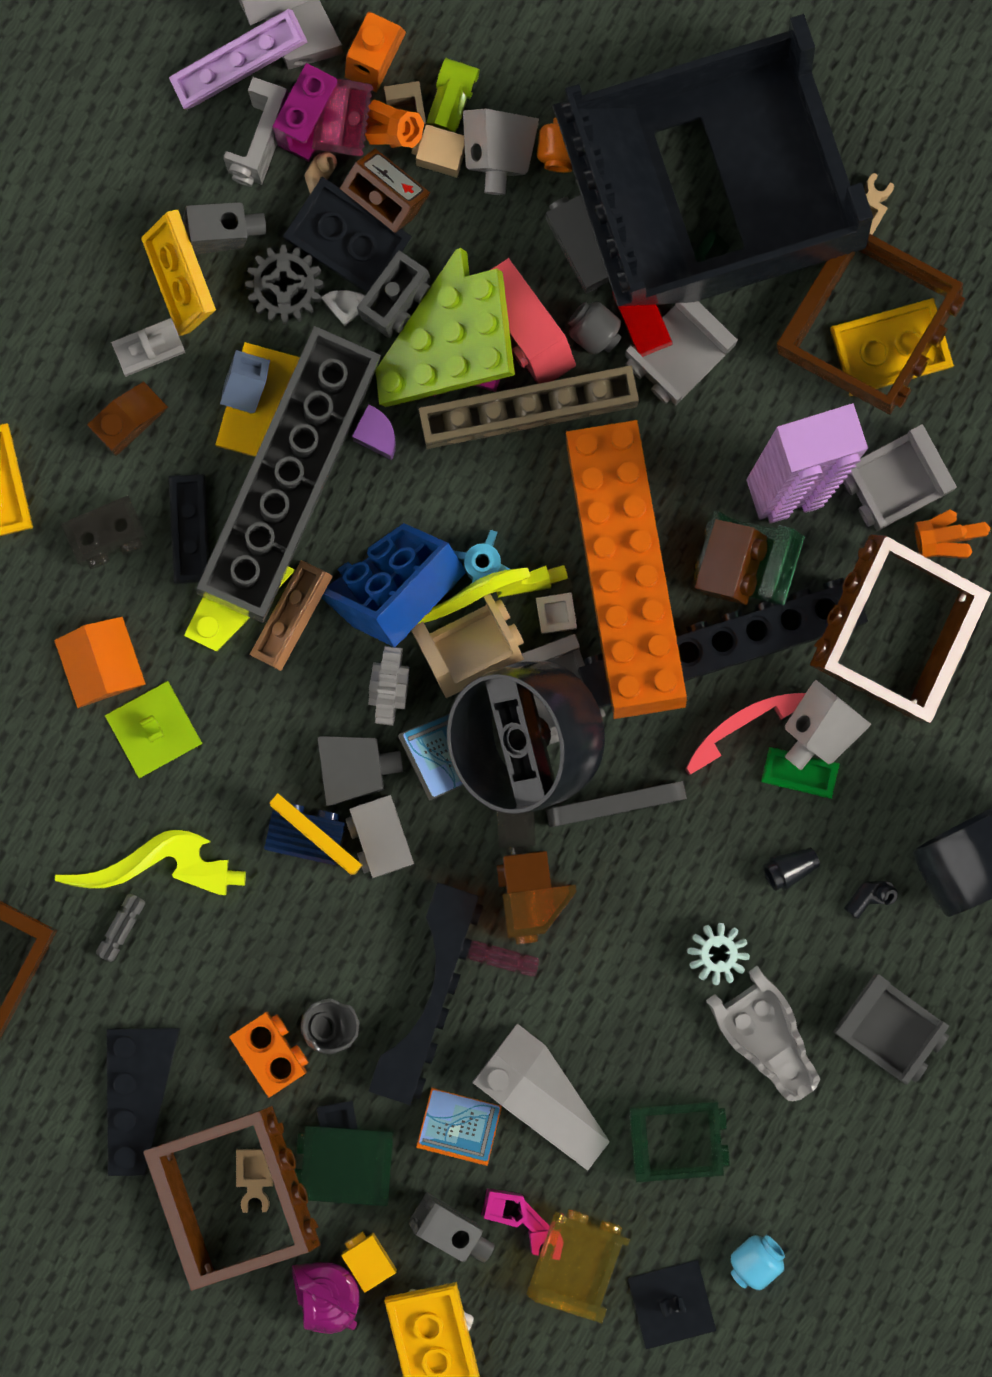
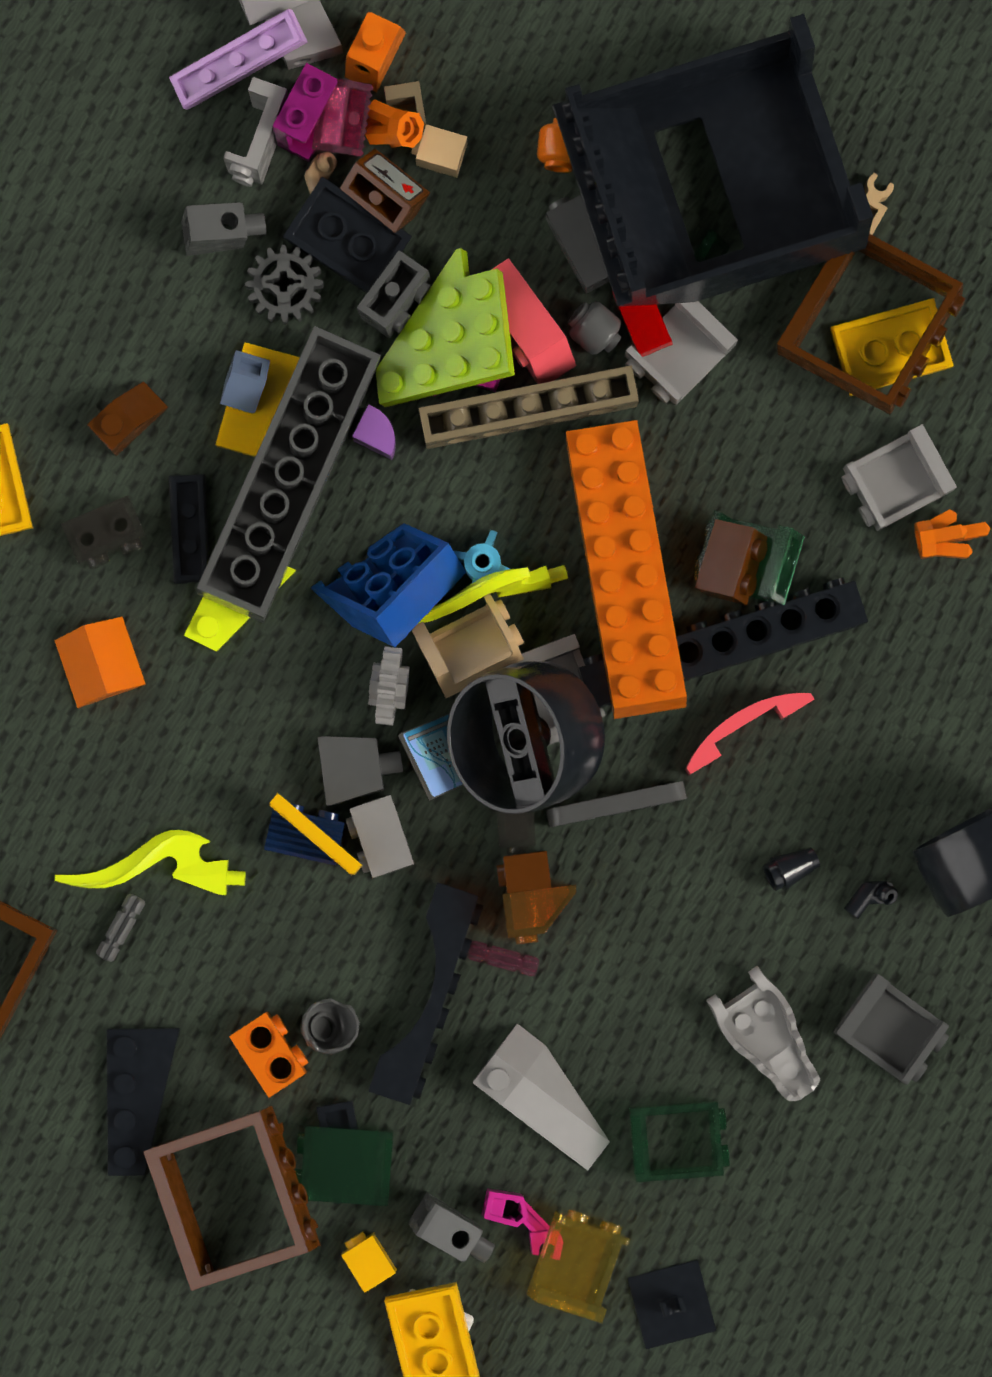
lime piece [105,681,202,778] -> none
light grey hips [111,318,186,377] -> none
yellow tile [141,210,216,336] -> none
tan plate [236,1149,274,1213] -> none
medium nougat tile [249,560,333,671] -> none
magenta helmet [292,1262,360,1334] -> none
white tile [321,290,365,326] -> none
piece [416,1088,502,1166] -> none
lime piece [426,58,480,133] -> none
light grey torso [463,109,539,195] -> none
white tile [536,593,577,634] -> none
light aqua gear [687,923,750,985] -> none
medium azure head [731,1235,785,1290] -> none
lavender brick [746,403,868,523] -> none
green tile [761,747,840,799] -> none
light grey torso [785,680,871,770] -> none
window [809,534,991,723] -> none

